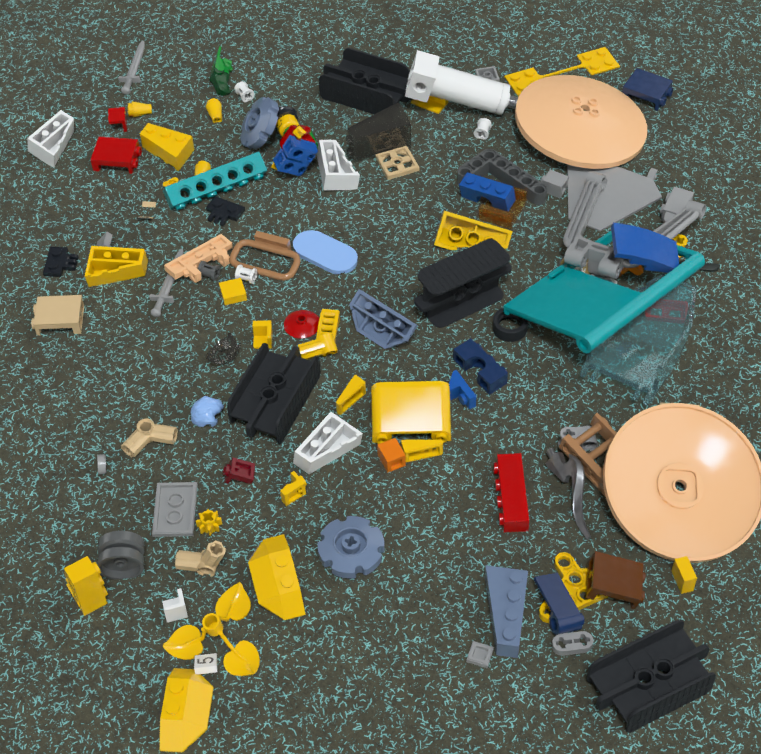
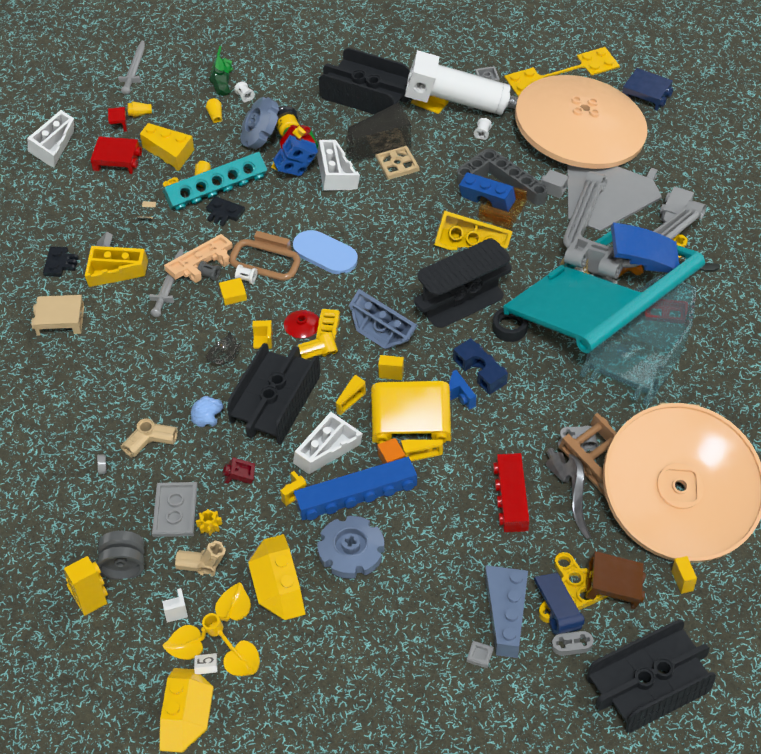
none -> blue brick [294,456,417,520]
none -> yellow piece [378,355,404,380]

